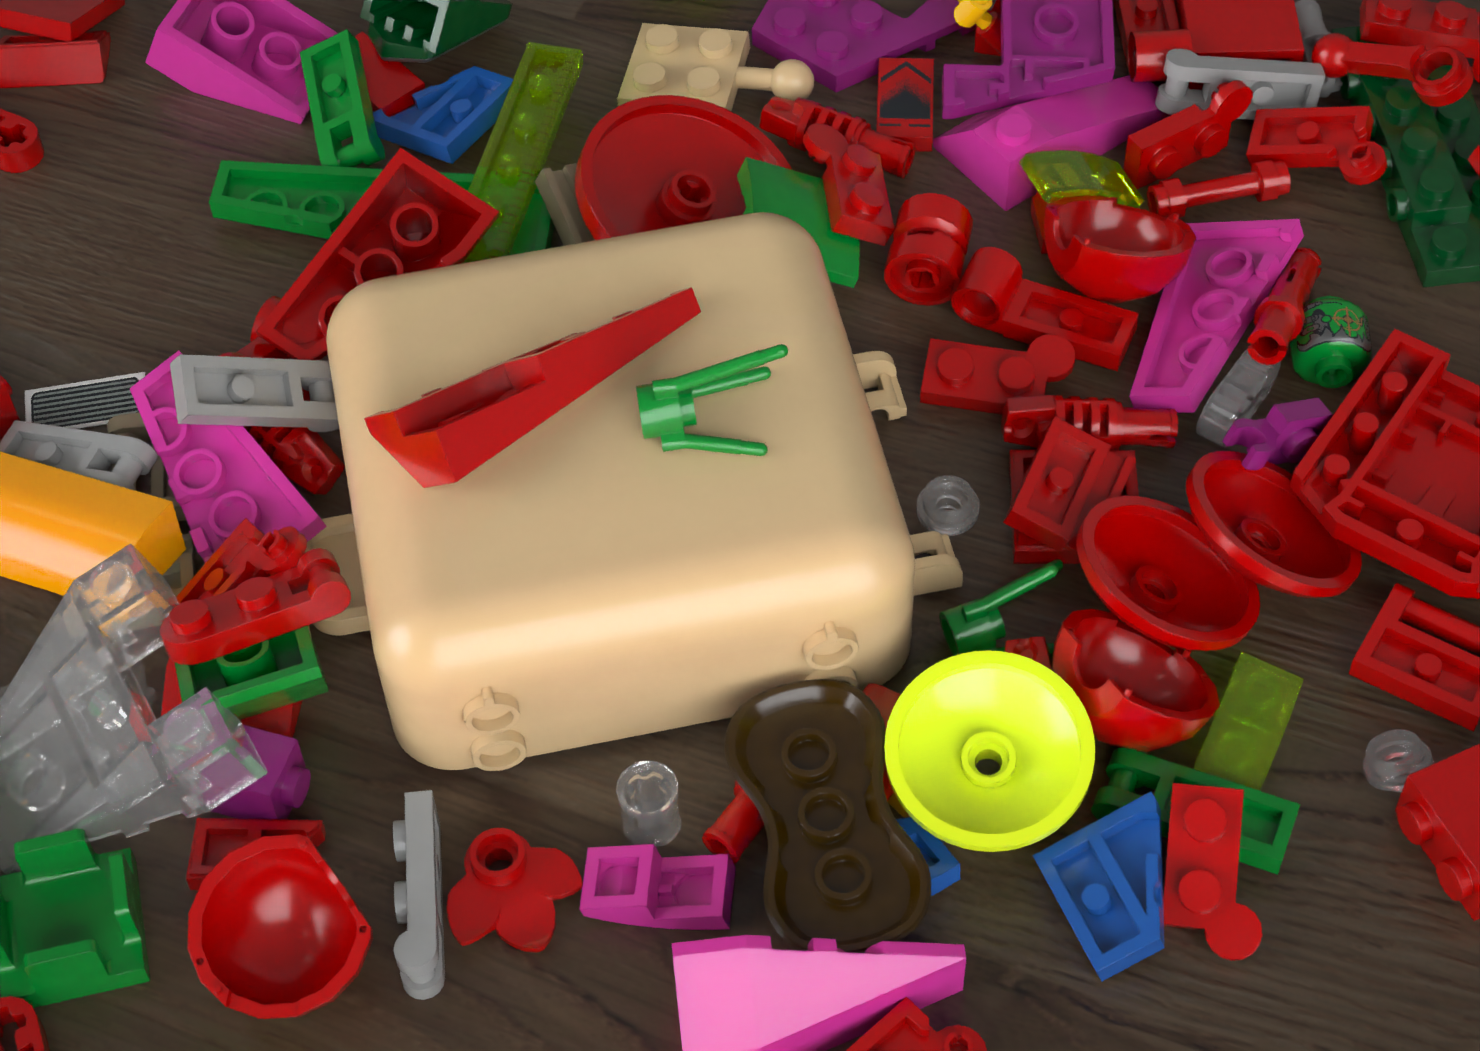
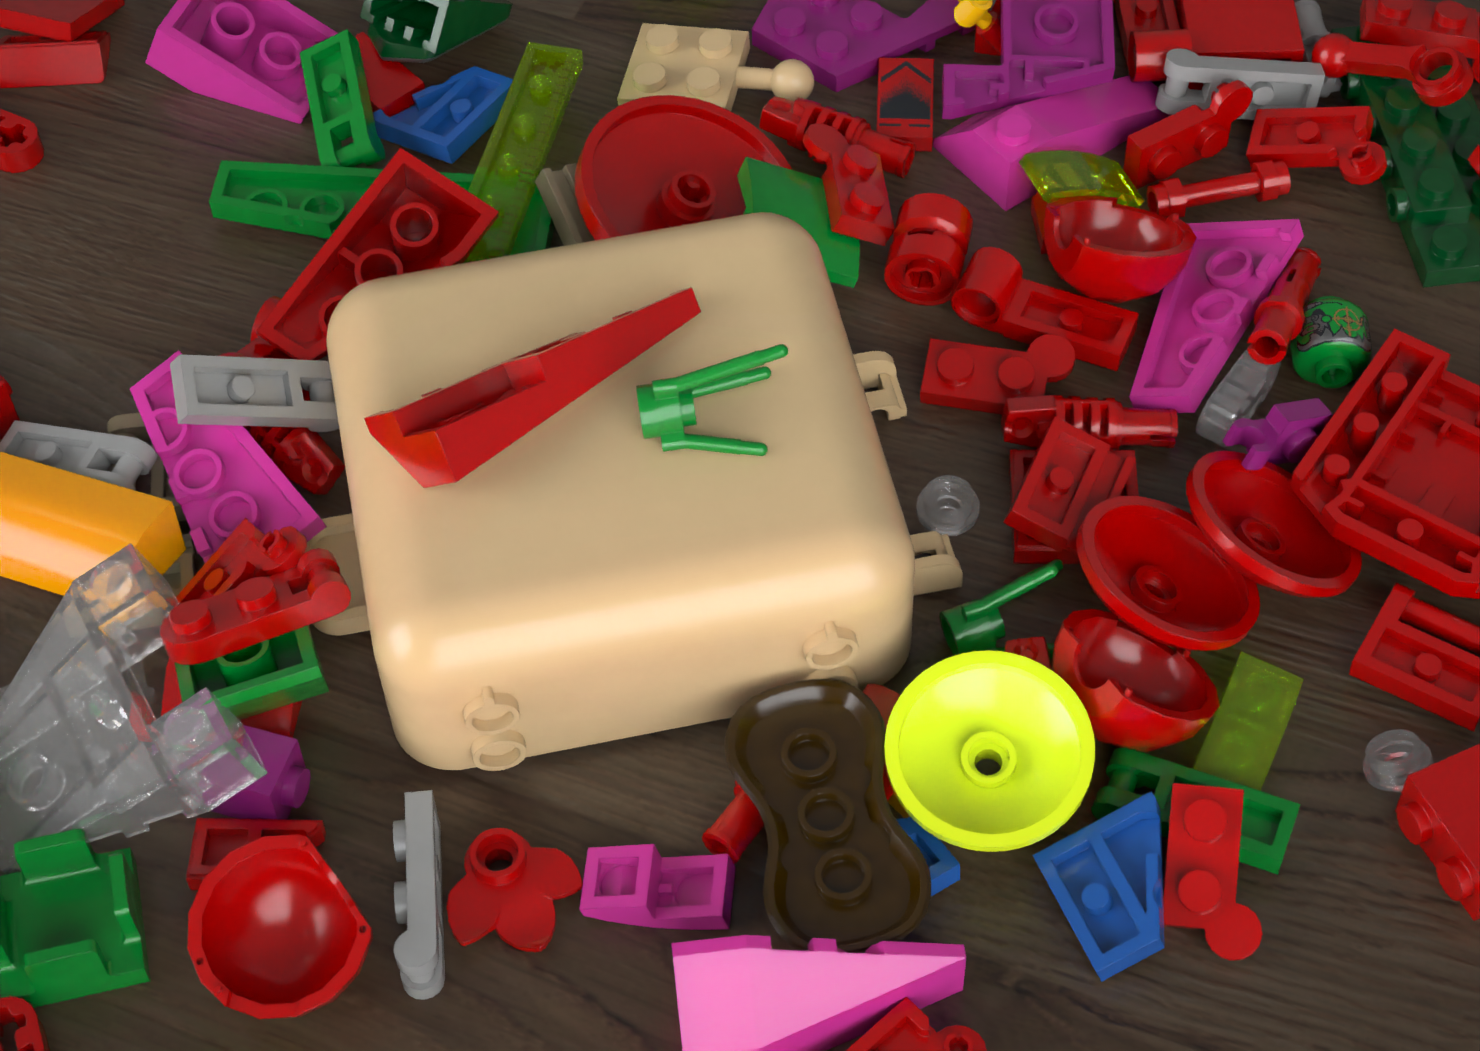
sticker [25,372,145,429] -> none
clear bush [616,761,681,846] -> none

